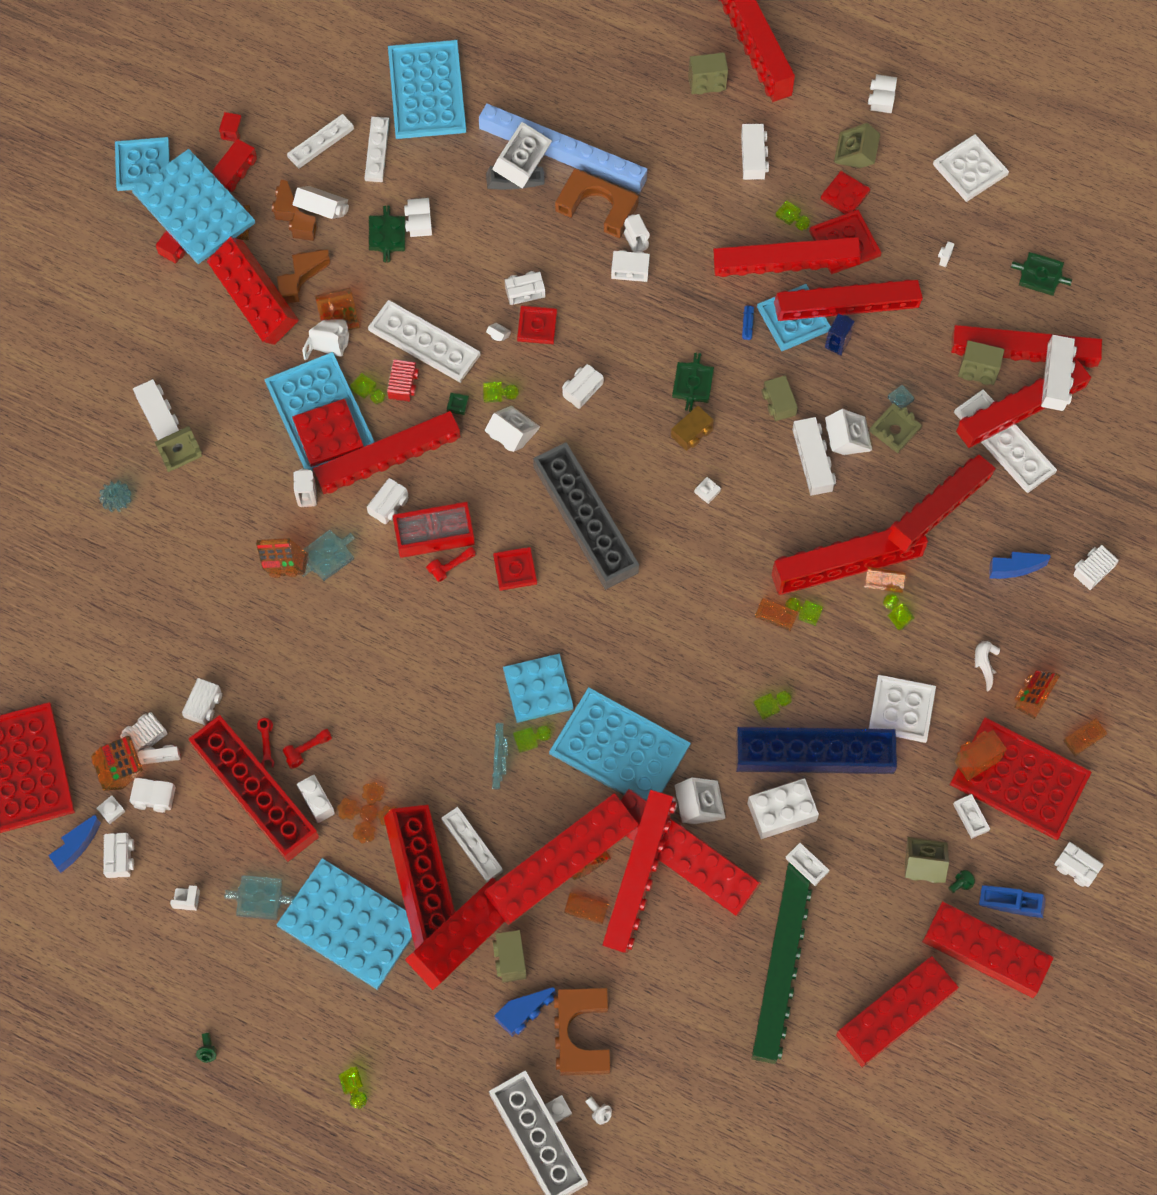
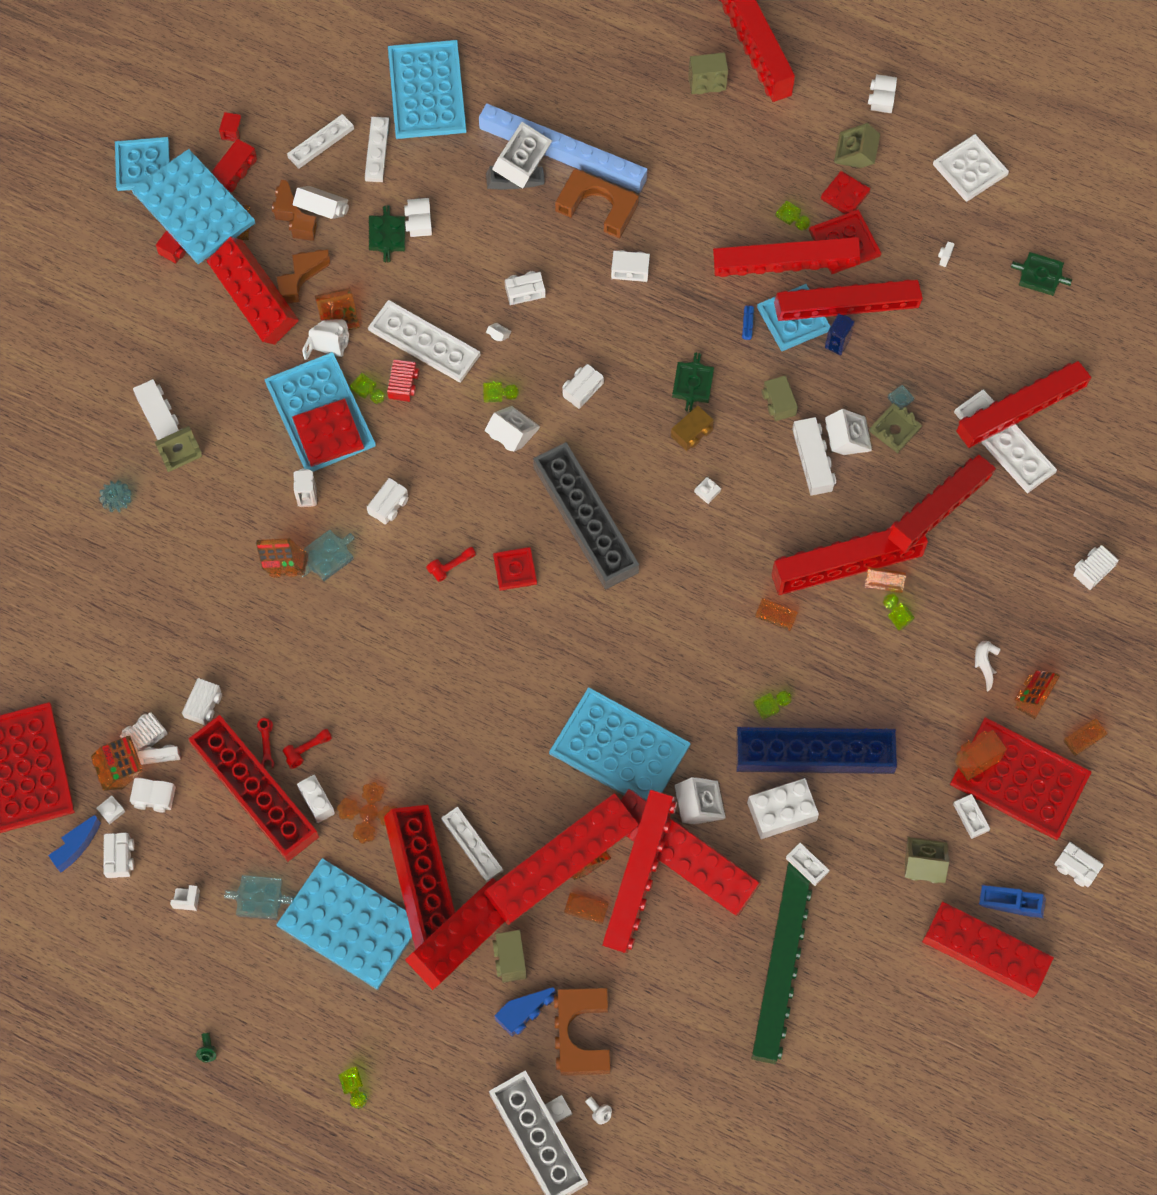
red brick [313,411,460,495] -> none
brick [392,502,475,558] -> none
dark green plate [447,393,469,415] -> none
clear light blue plate [492,723,508,790] -> none
medium azure plate [503,654,574,723] -> none
clear neon green plate [513,726,552,753] -> none
red plate [517,306,557,345] -> none
white brick [624,214,649,253] -> none
white brick [741,124,769,180] -> none
clear neon green plate [785,598,823,626] -> none
red brick [836,956,959,1068] -> none
white plate [868,675,936,743] -> none
dark green plate [948,870,975,893] -> none
red brick [951,325,1102,368] -> none
olive brick [958,341,1004,385] -> none
blue slope [989,552,1050,579] -> none
white brick [1041,335,1077,411] -> none

